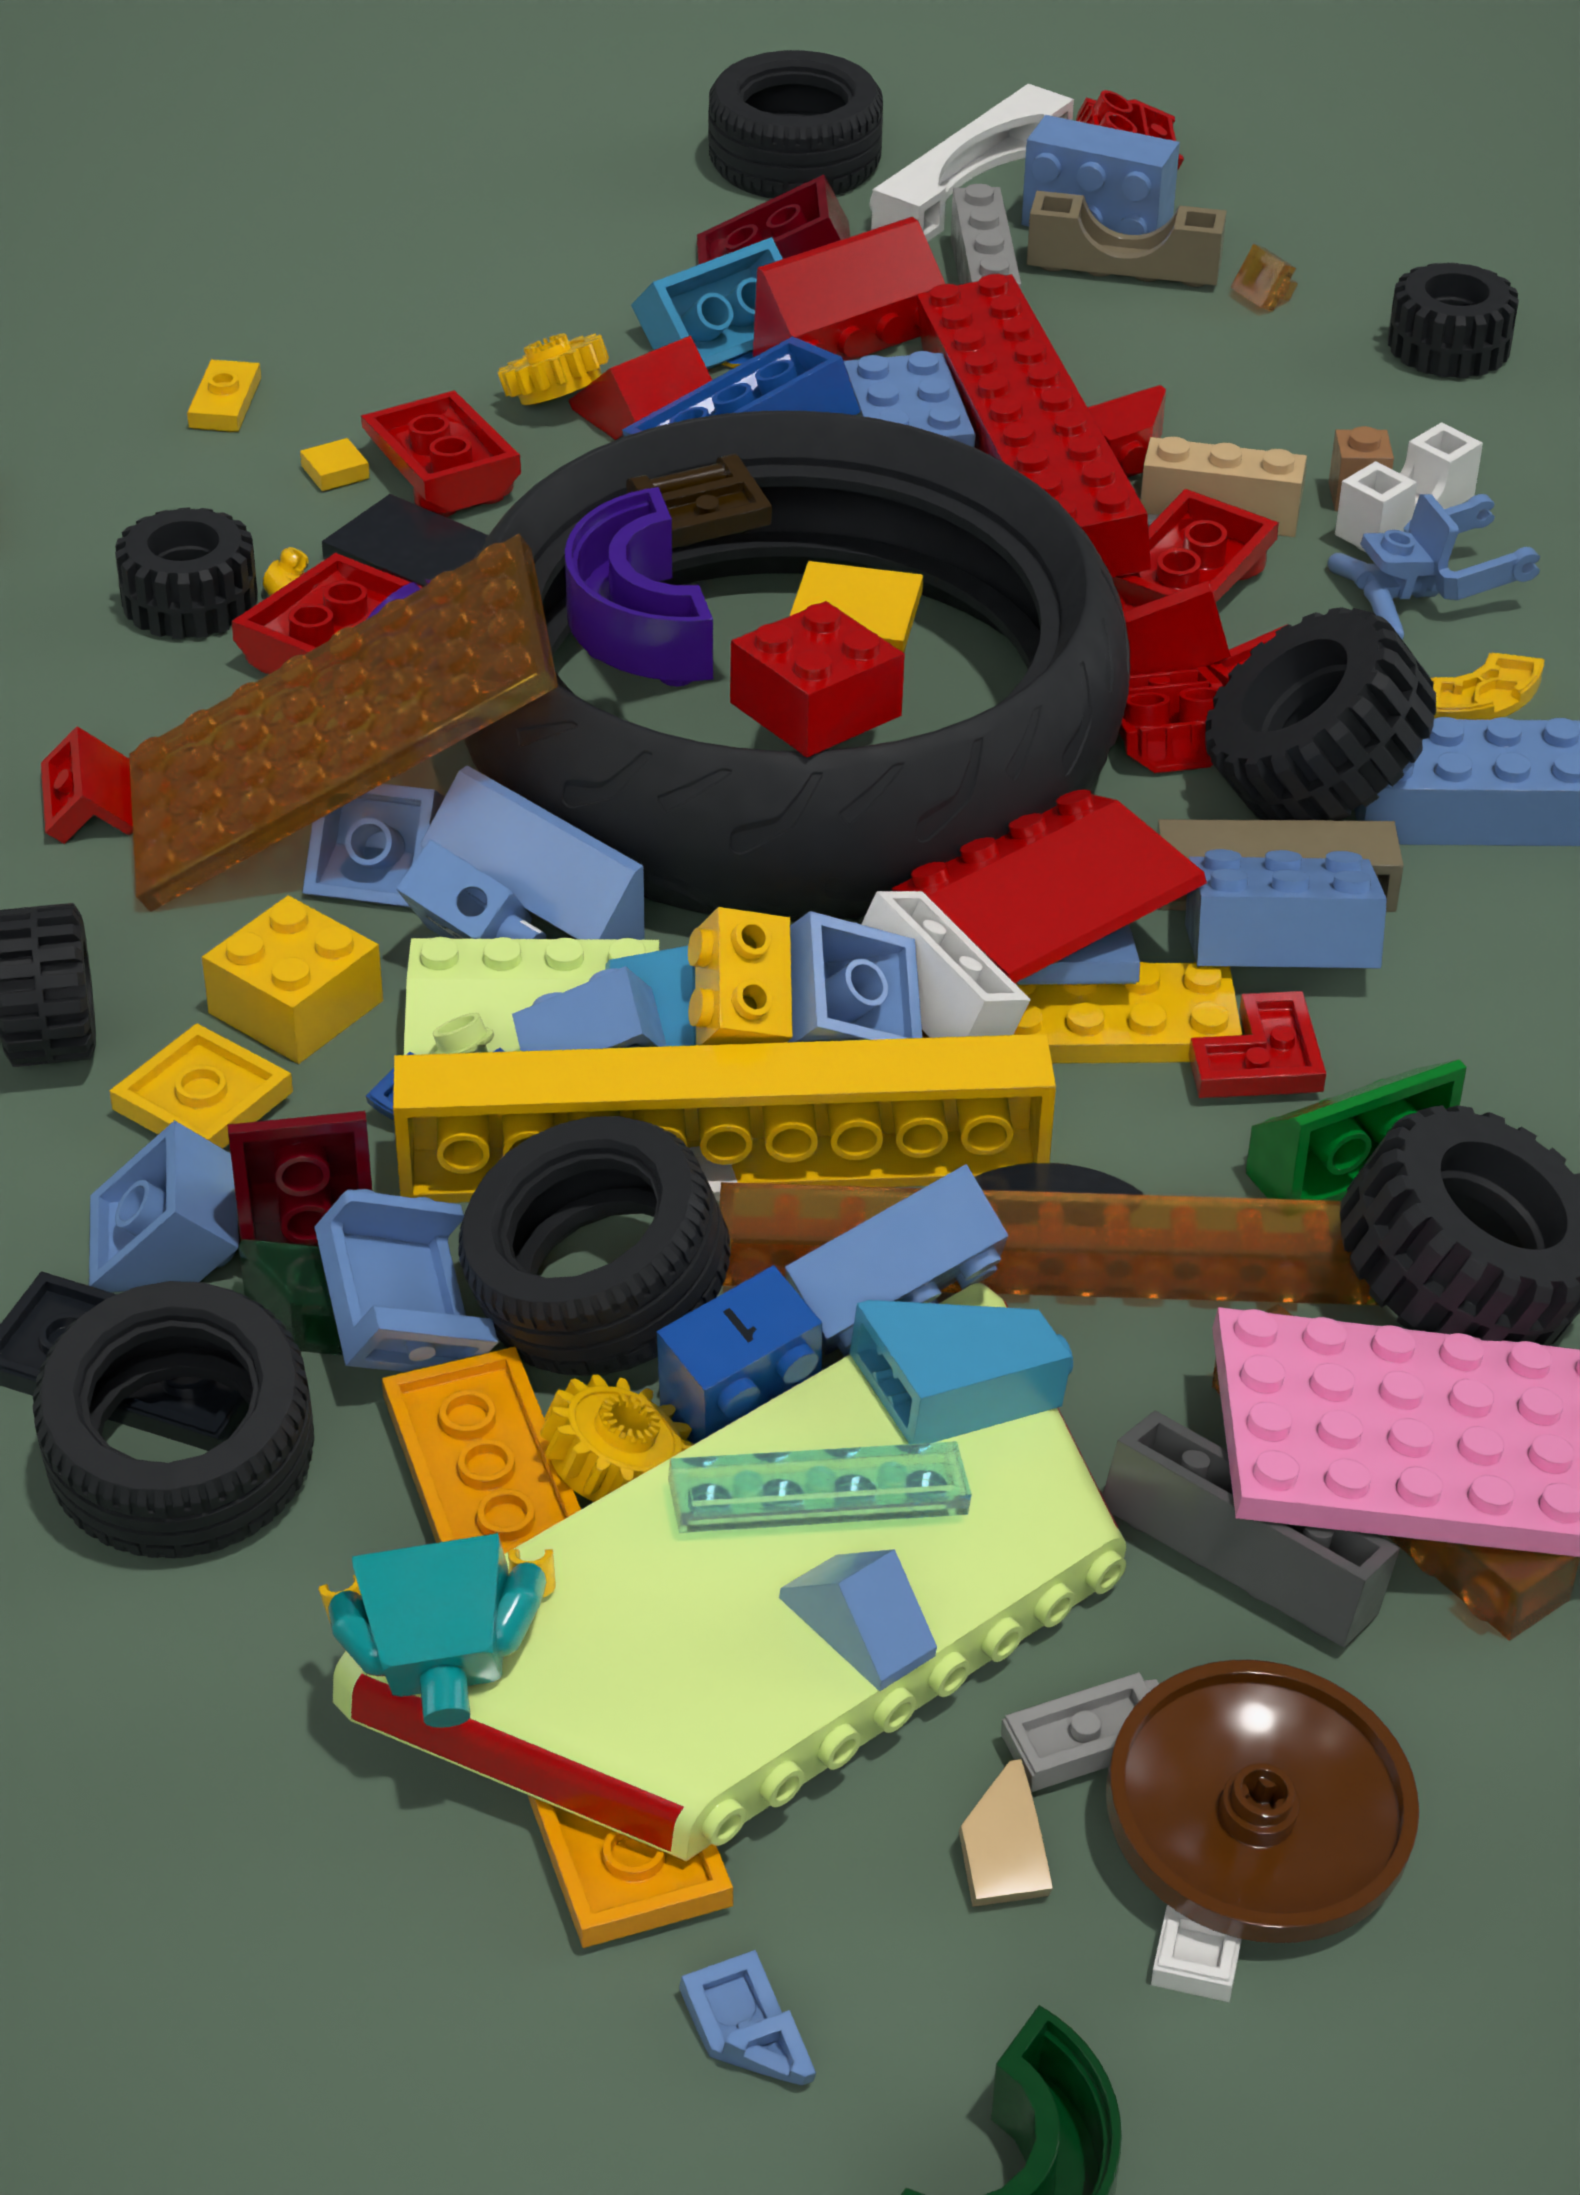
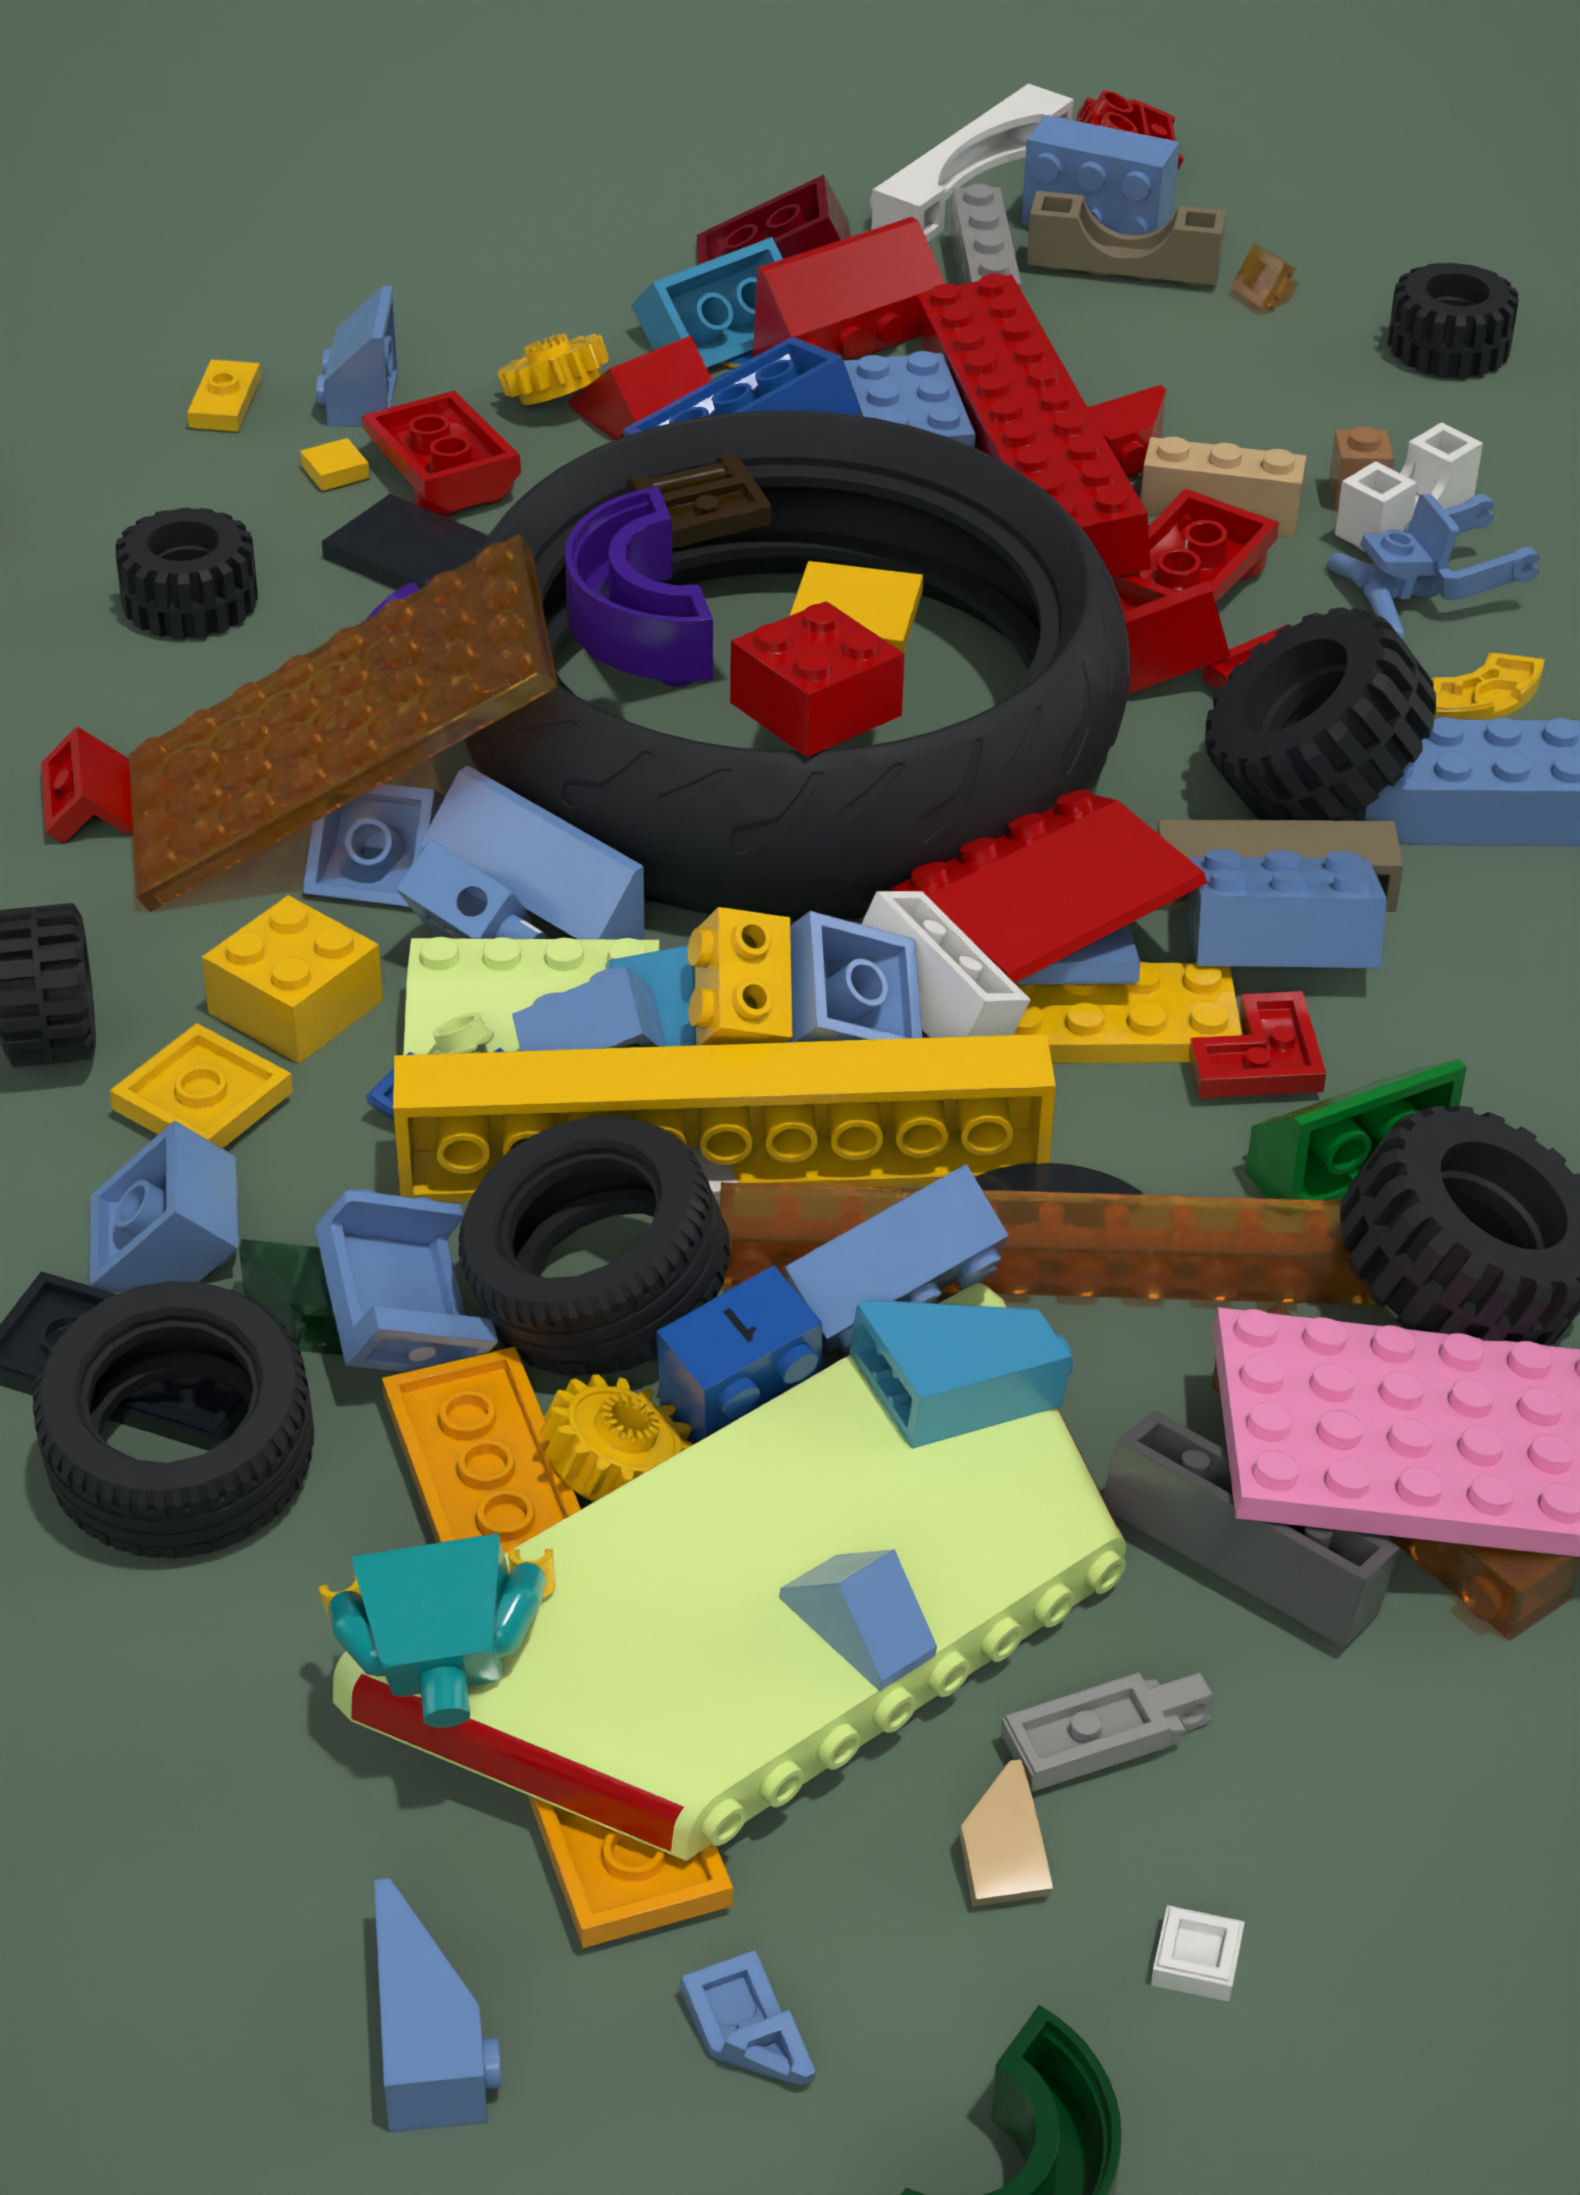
dark red slope [227,1111,373,1280] -> none
red slope [232,553,422,692] -> none
yellow arm [263,547,309,596] -> none
clear light blue plate [668,1441,972,1533] -> none
black tyre [708,50,883,198] -> none
reddish brown dish [1106,1660,1419,1943] -> none
red slope [1119,666,1223,773] -> none
none -> medium blue slope [316,286,399,427]
none -> medium blue slope [374,1878,502,2132]

